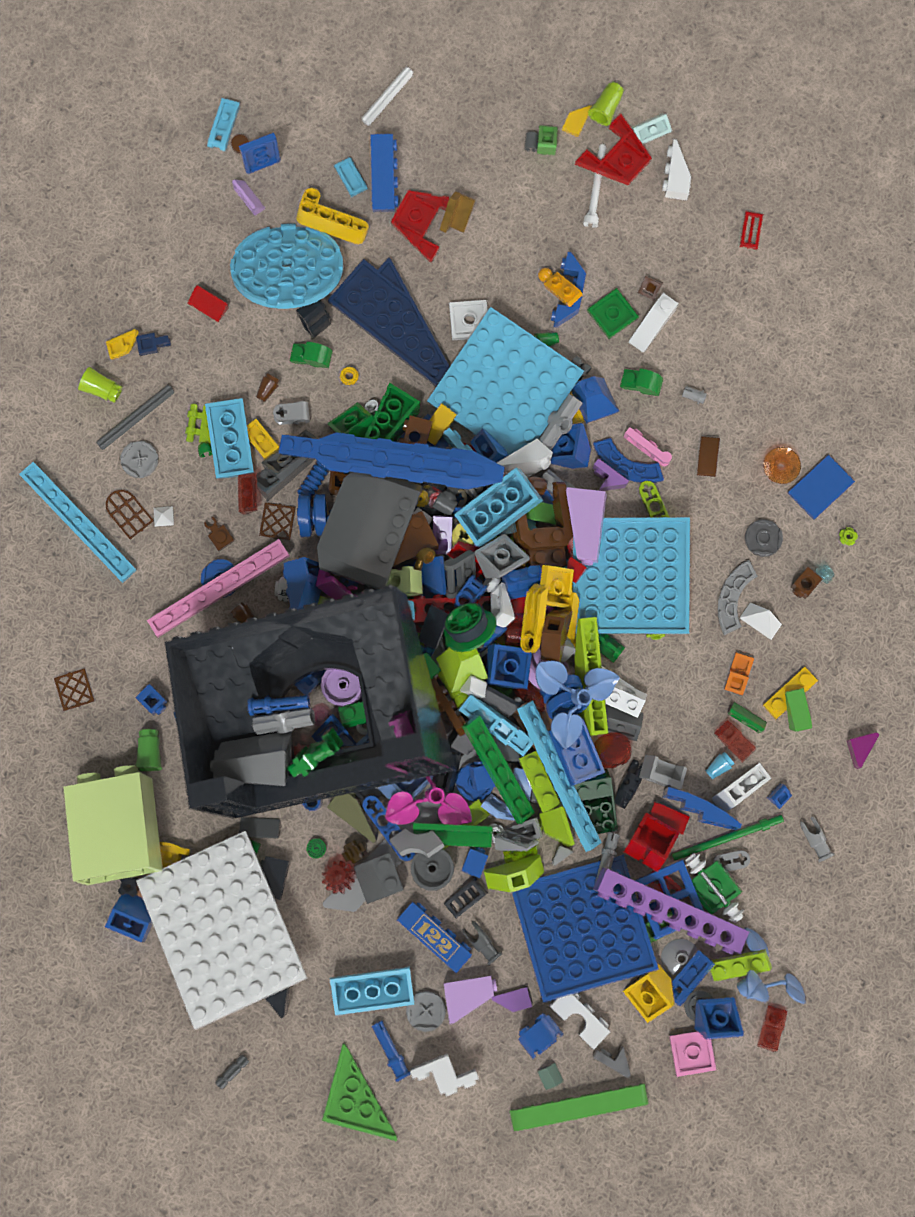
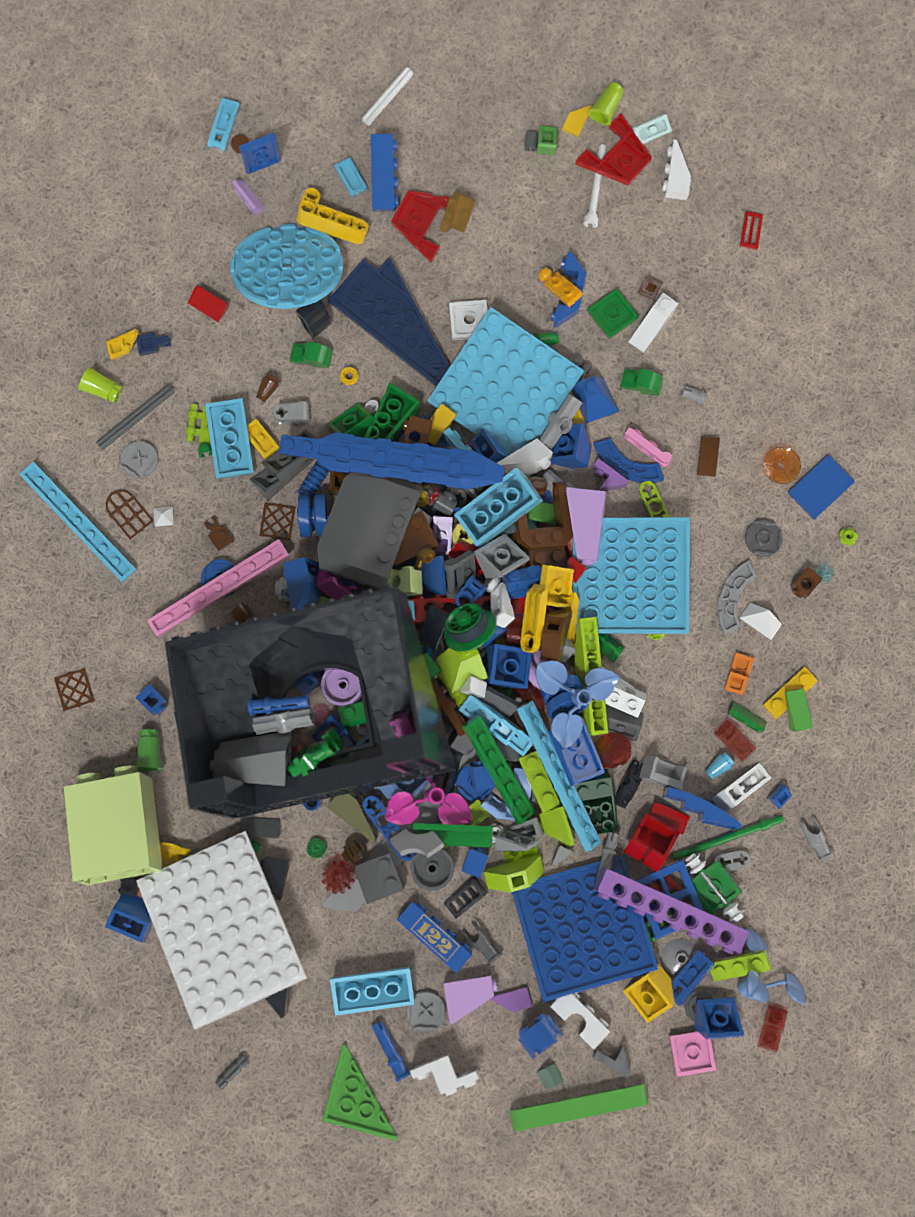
clear red slope [238,473,258,515] -> none
magenta slope [846,732,880,769] -> none

